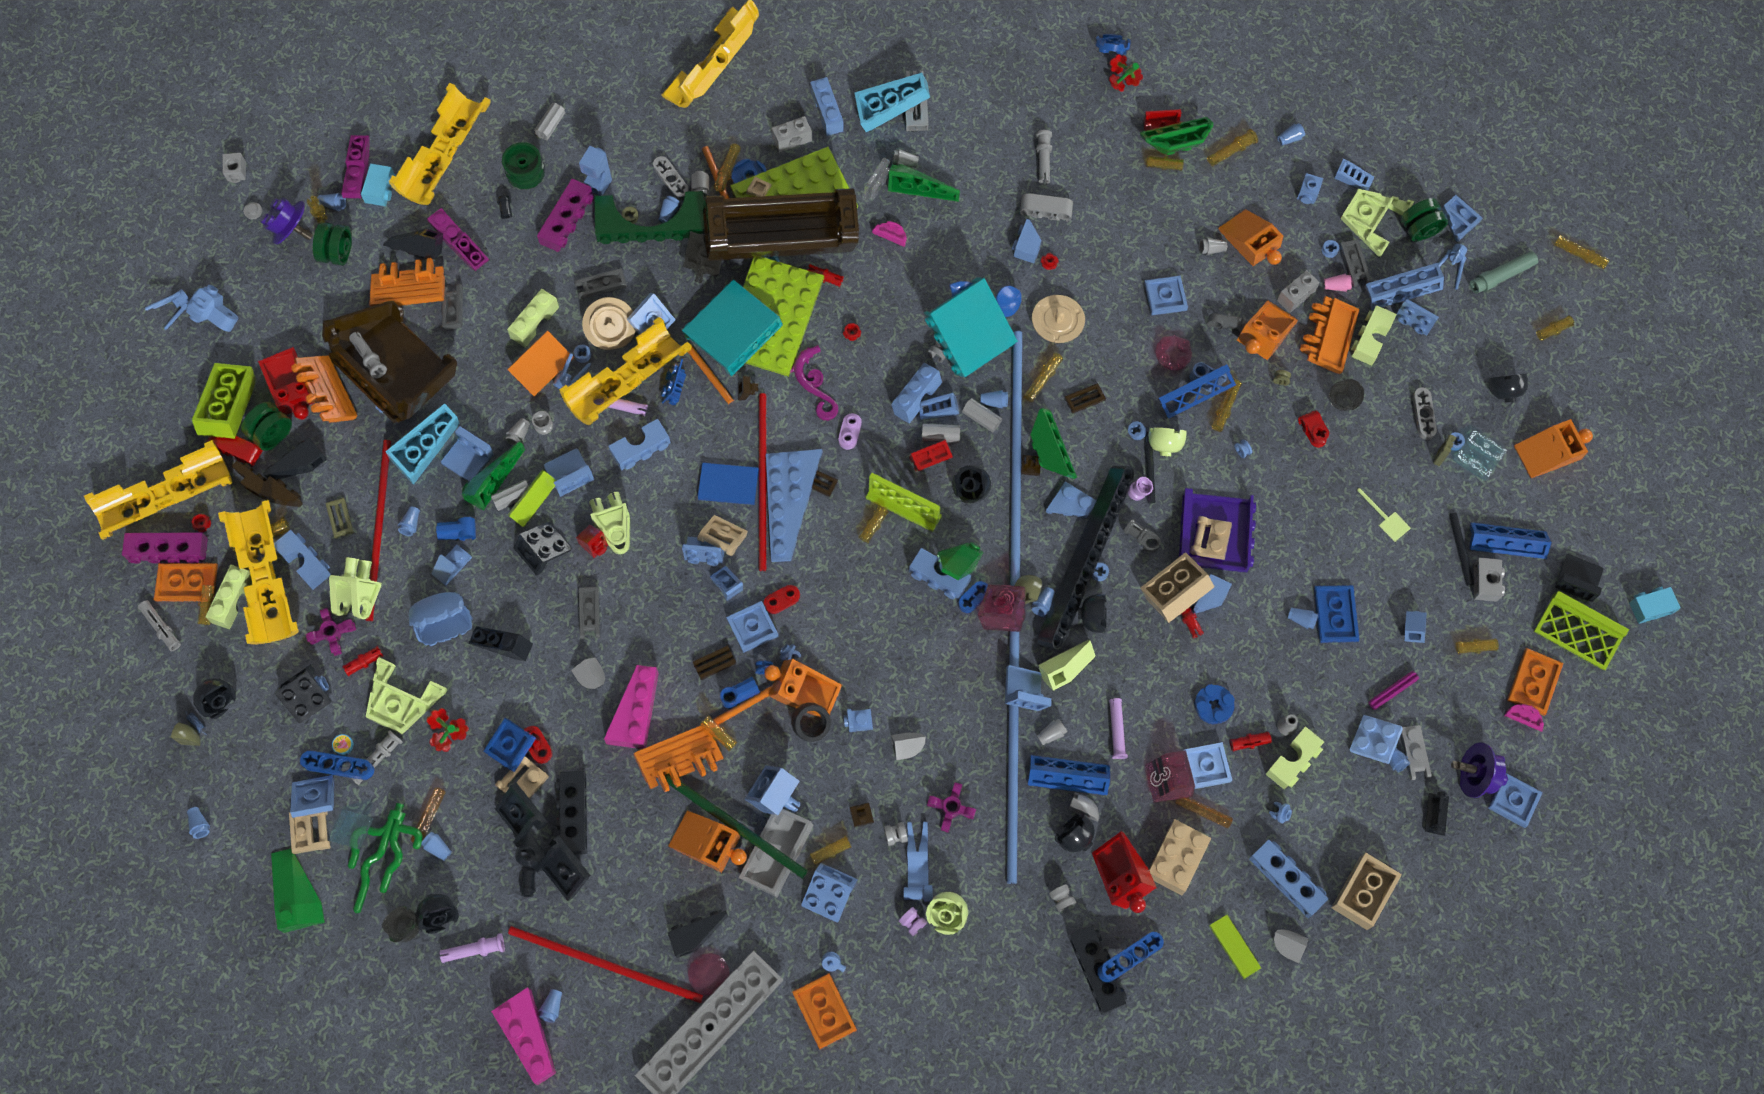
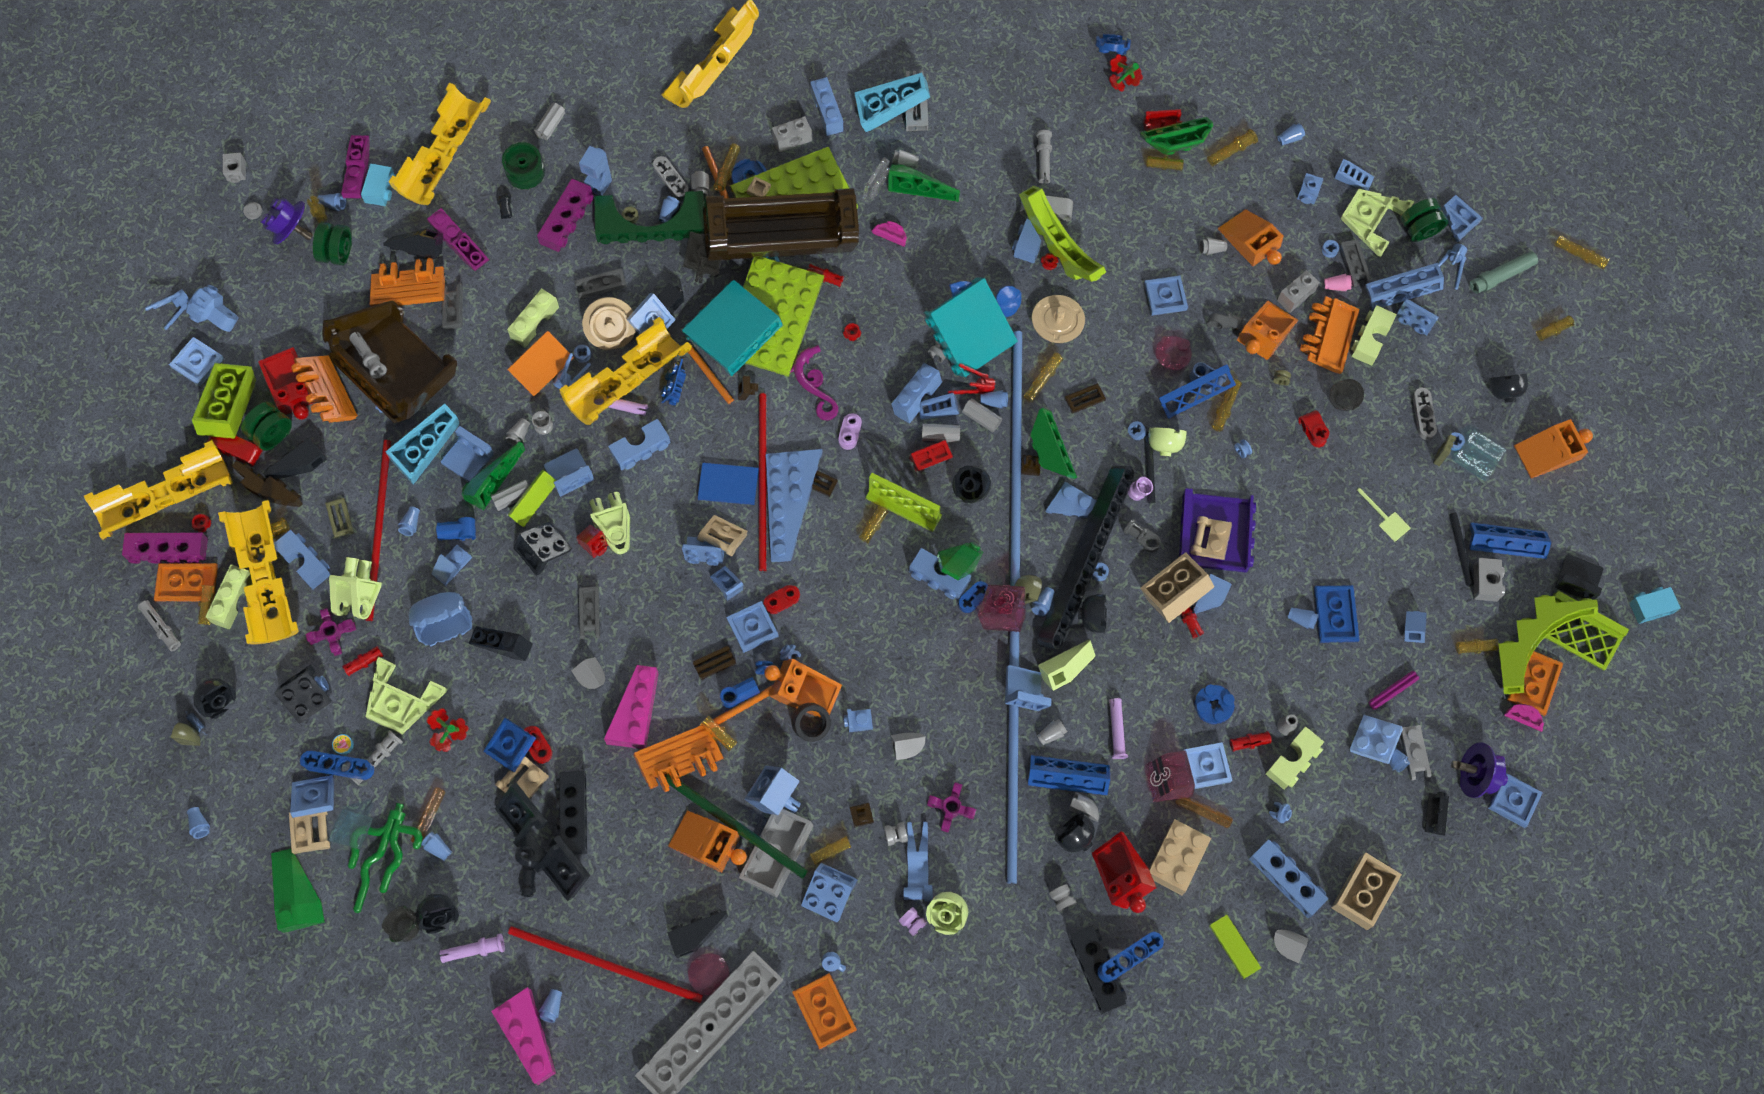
none -> light blue plate [169,337,224,386]
none -> black brick [656,283,684,315]
none -> red plant [948,363,995,394]
none -> lime arch [1019,186,1106,282]
none -> lime arch [1499,595,1598,694]

